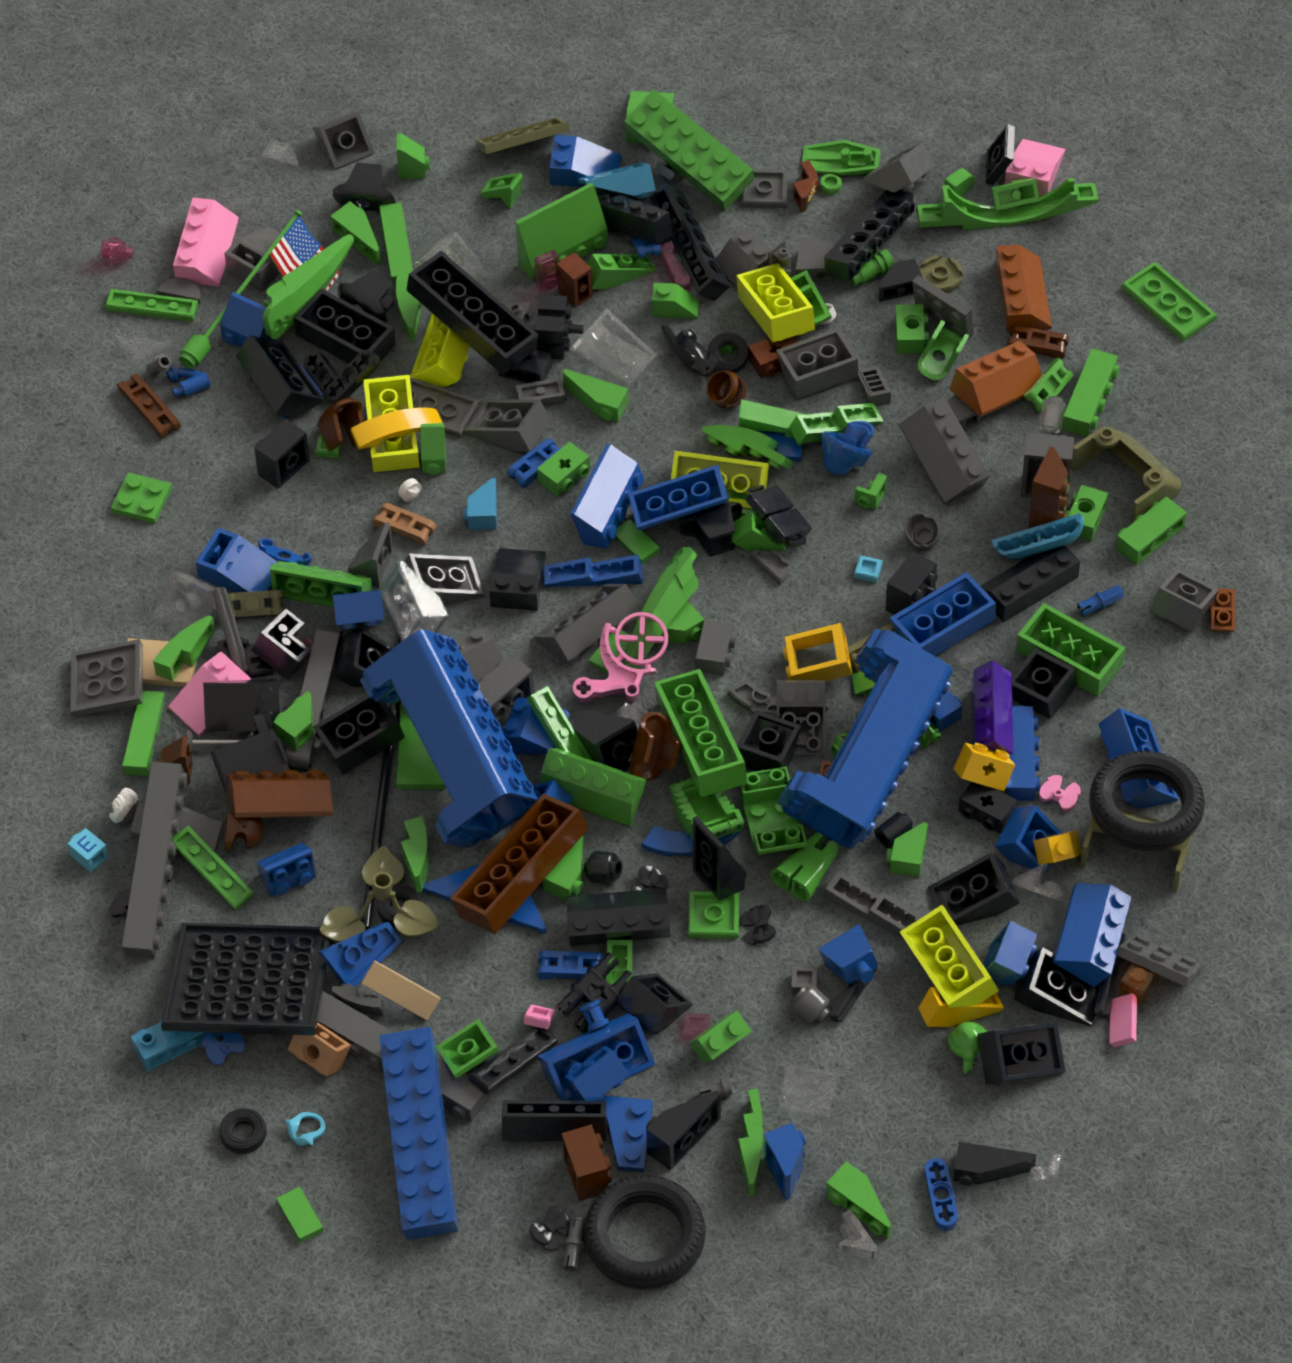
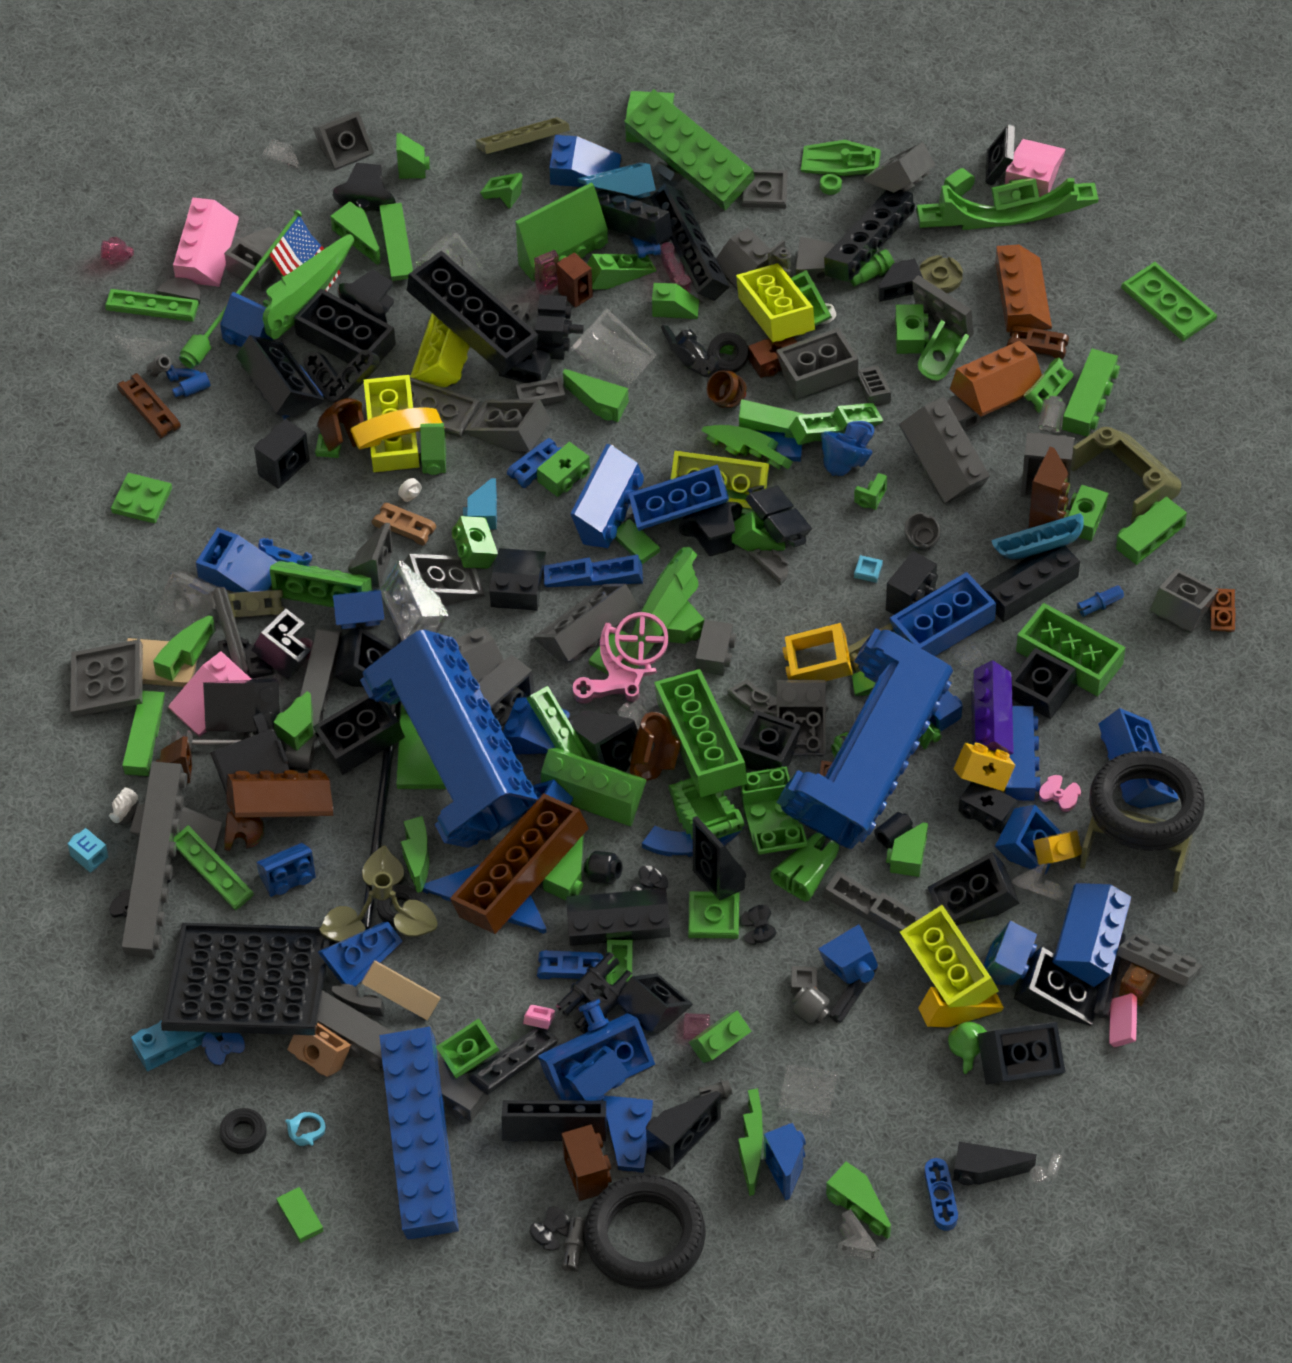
bright green slope [396,273,422,341] -> none
copper slope [793,160,818,212] -> none
none -> bright green brick [452,516,498,569]

